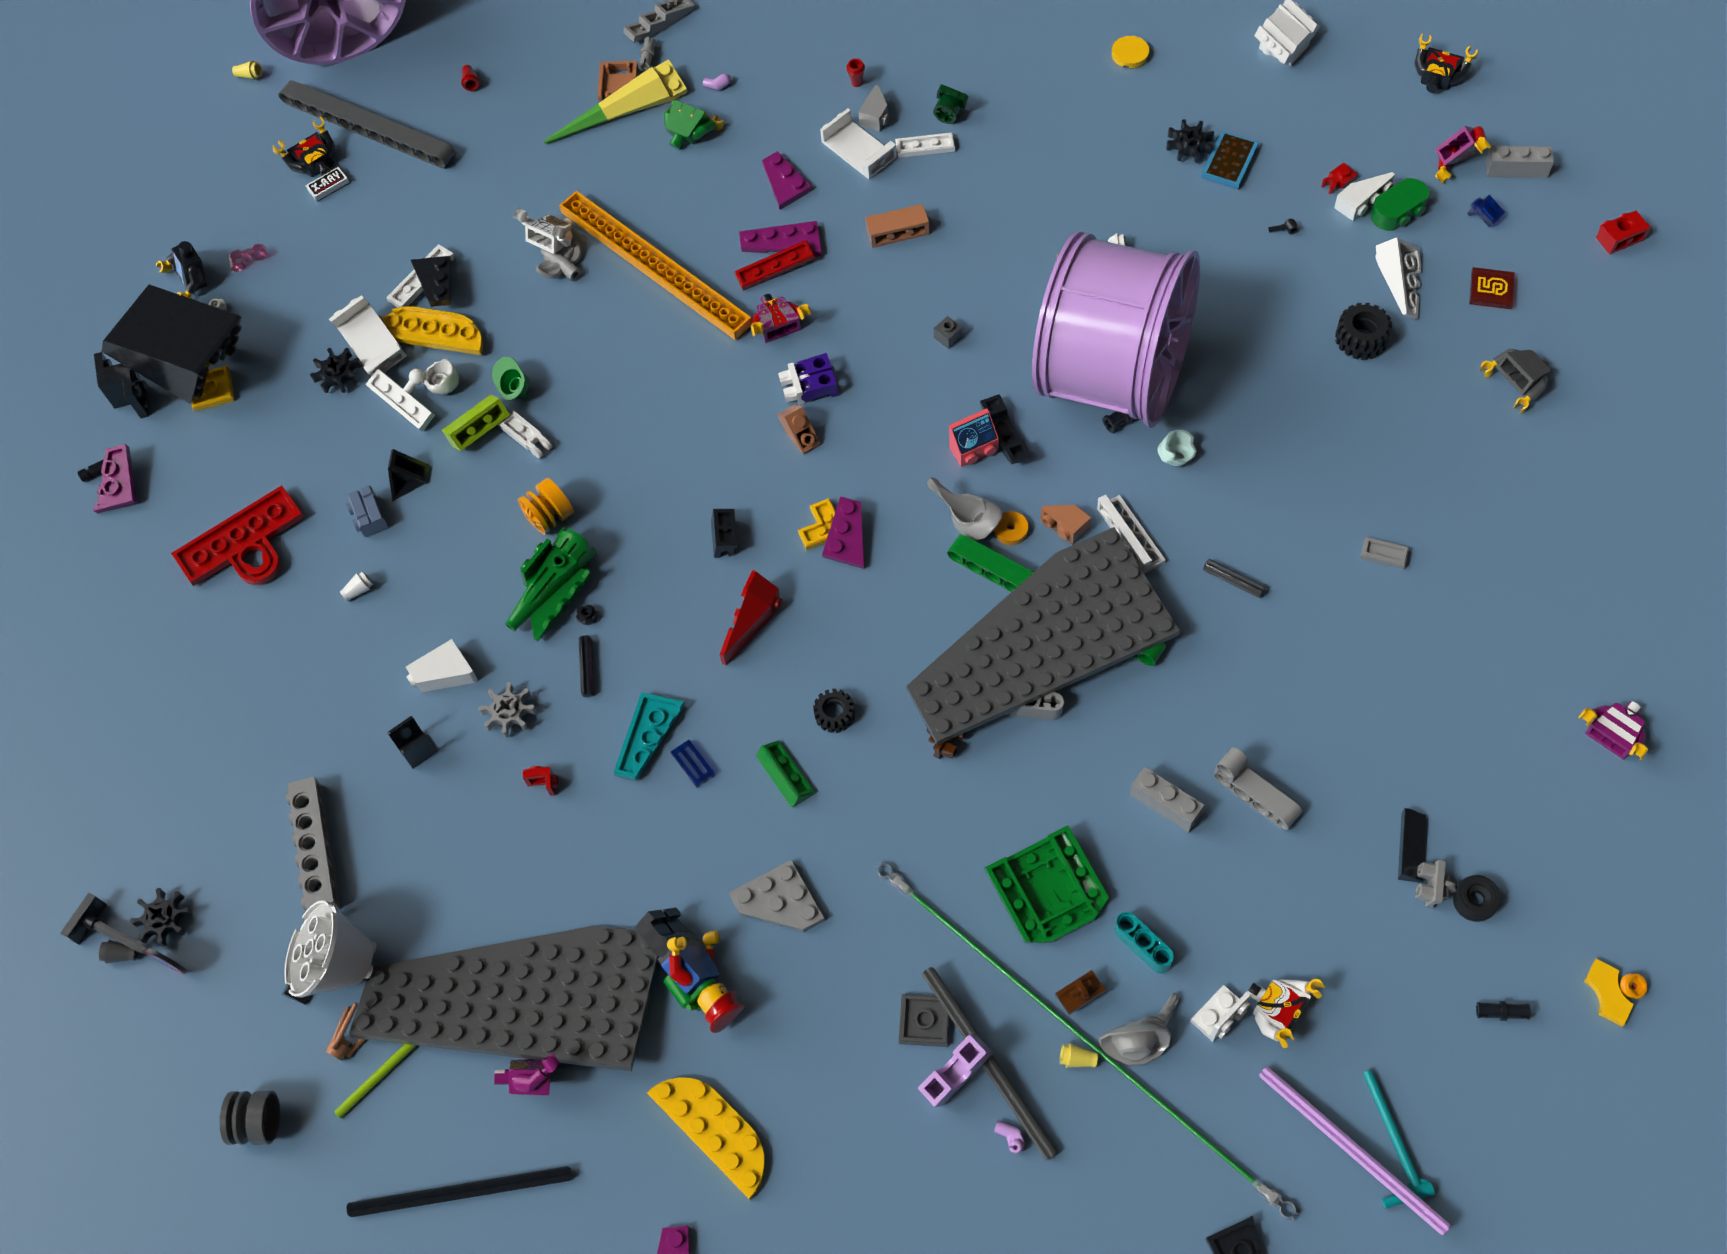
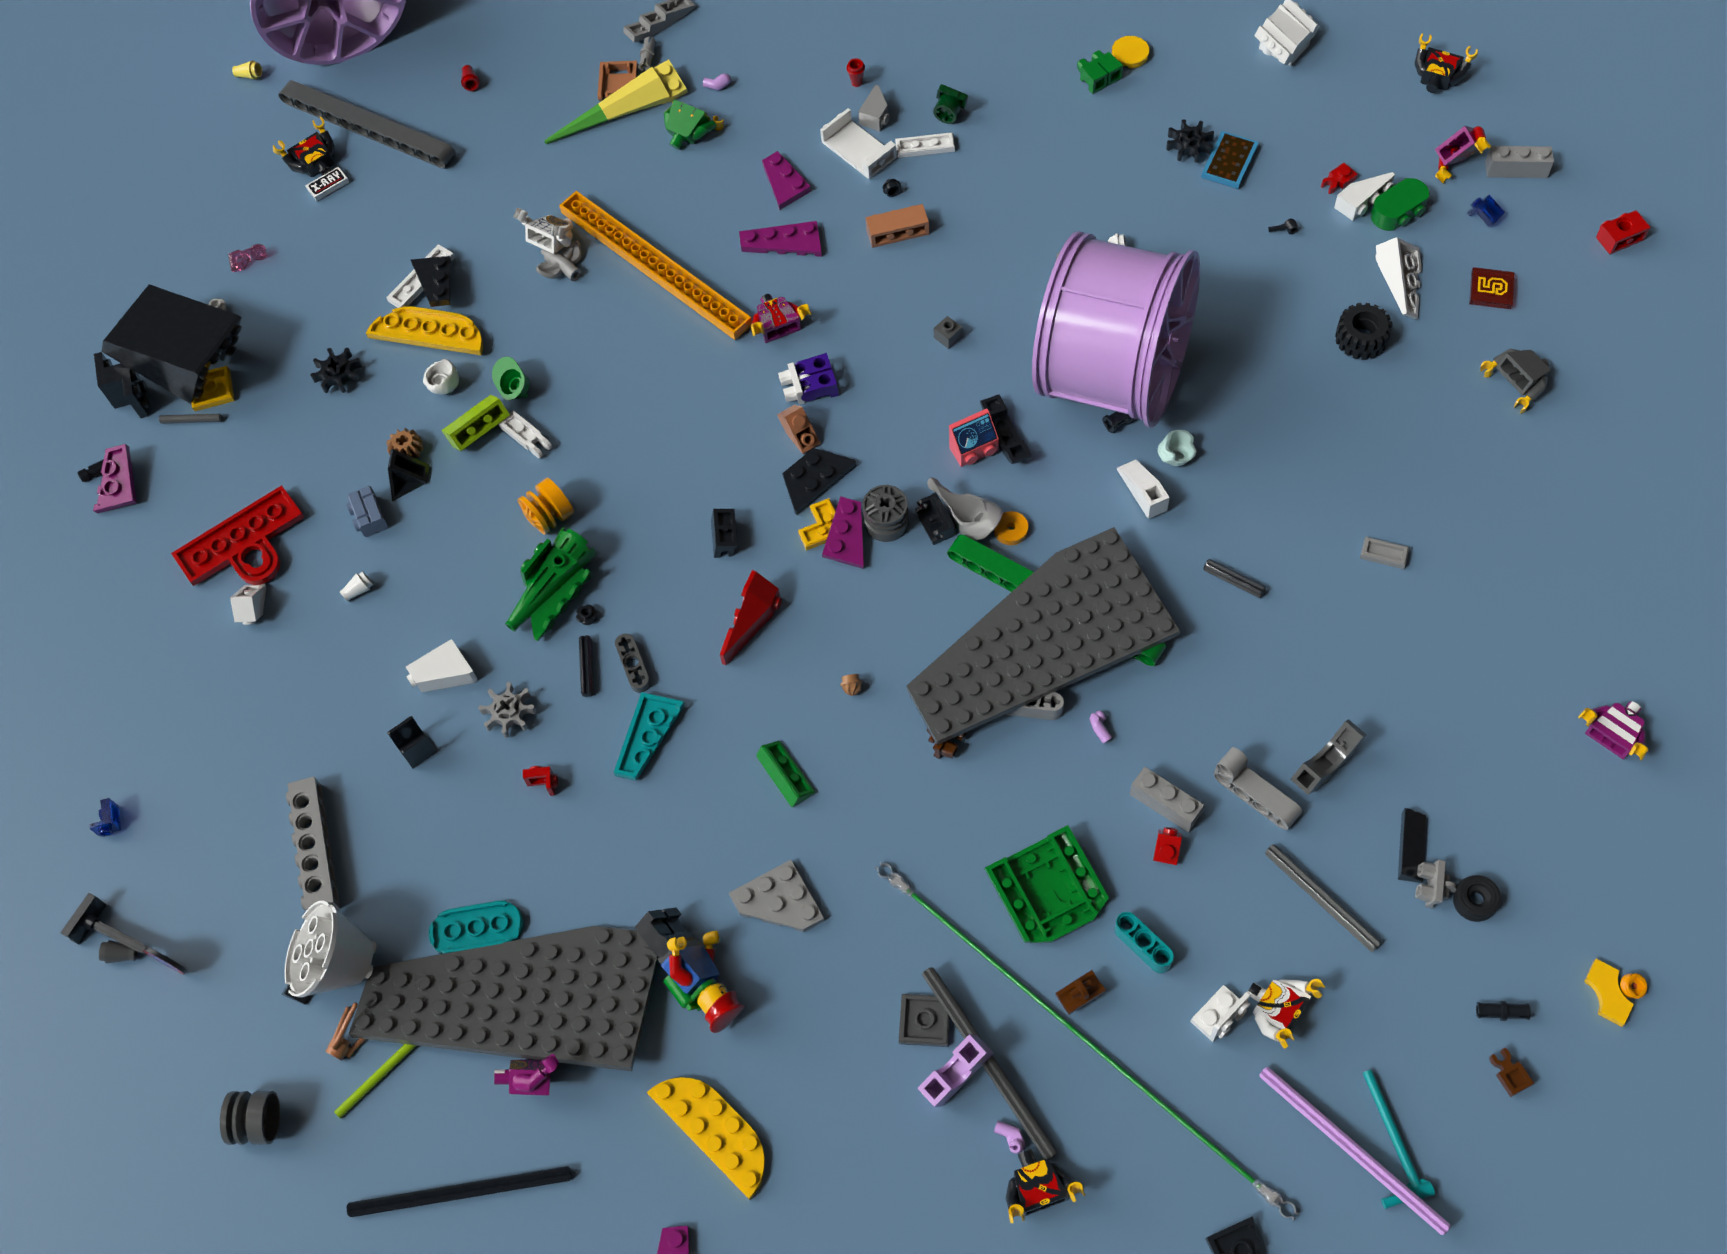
black gear [130,888,193,947] -> none
black torso [156,241,207,299] -> none
white panel [329,295,407,377] -> none
white plate [366,368,435,431] -> none
clear blue tile [670,740,715,788] -> none
red tile [734,240,815,291] -> none
black tyre [813,689,855,733] -> none
nougat slope [1040,505,1091,545] -> none
light yellow cone [1060,1043,1098,1068] -> none
white fence [1097,494,1166,574] -> none
light grey hat [1099,993,1178,1066] -> none
none -> clear blue bracket [89,798,121,837]
none -> dark grey bar [159,413,222,423]
none -> white slope [230,584,266,625]
none -> medium nougat gear [387,427,423,458]
none -> teal tile [428,901,524,954]
none -> dark grey beam [615,634,650,693]
none -> black wing [782,448,857,515]
none -> medium nougat plate [840,674,863,696]
none -> dark grey wheel [862,485,909,542]
none -> black plate [882,179,901,197]
none -> black hinge [915,492,955,545]
none -> torso [1006,1149,1086,1223]
none -> green hips [1077,50,1123,94]
none -> lavender arm [1089,711,1112,743]
none -> white slope [1117,460,1170,519]
none -> red bracket [1153,827,1182,865]
none -> dark grey axle [1265,844,1381,952]
none -> dark grey arch [1290,720,1366,795]
none -> reddish brown plate [1489,1048,1534,1097]

